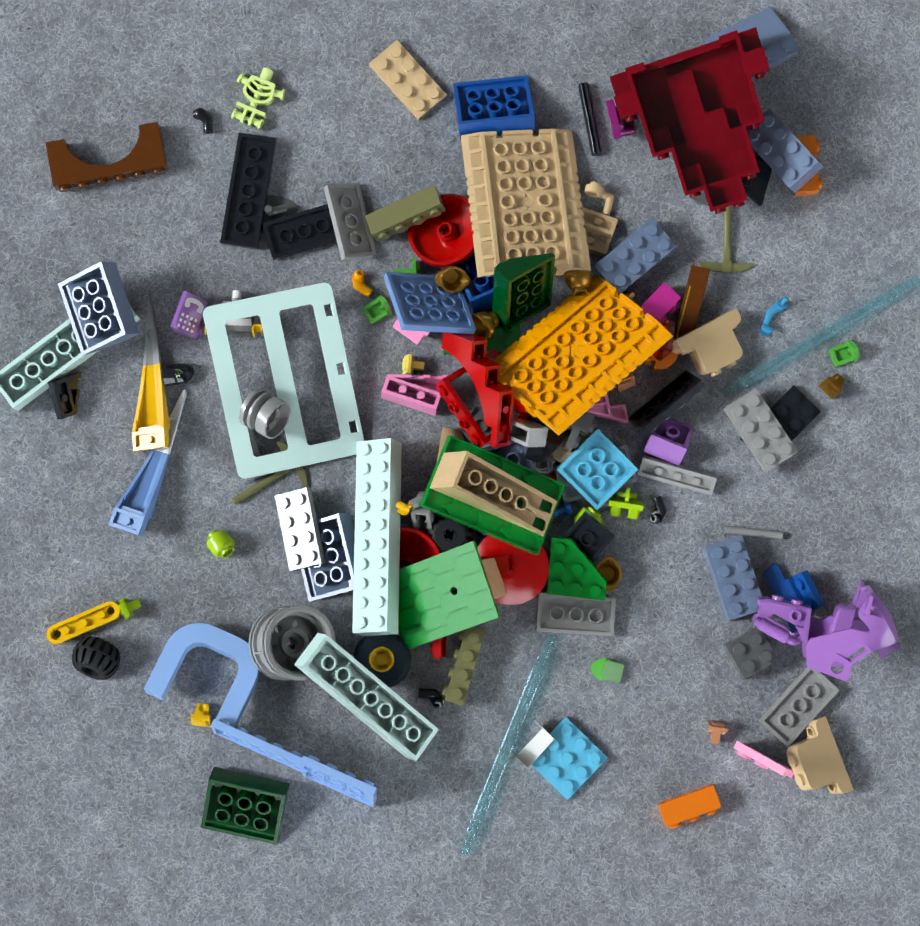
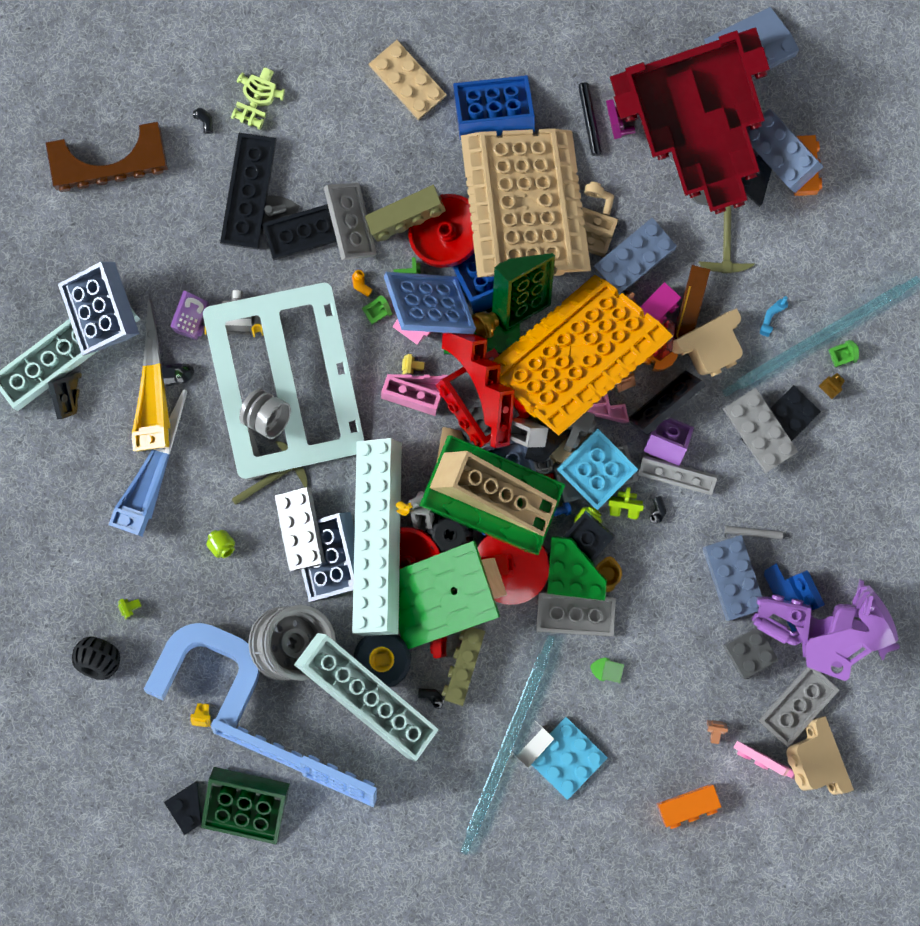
yellow plate [47,601,121,644] -> none
pearl gold piece [435,266,470,293] -> none
pearl gold piece [564,270,592,296] -> none
none -> black wing [164,781,202,835]

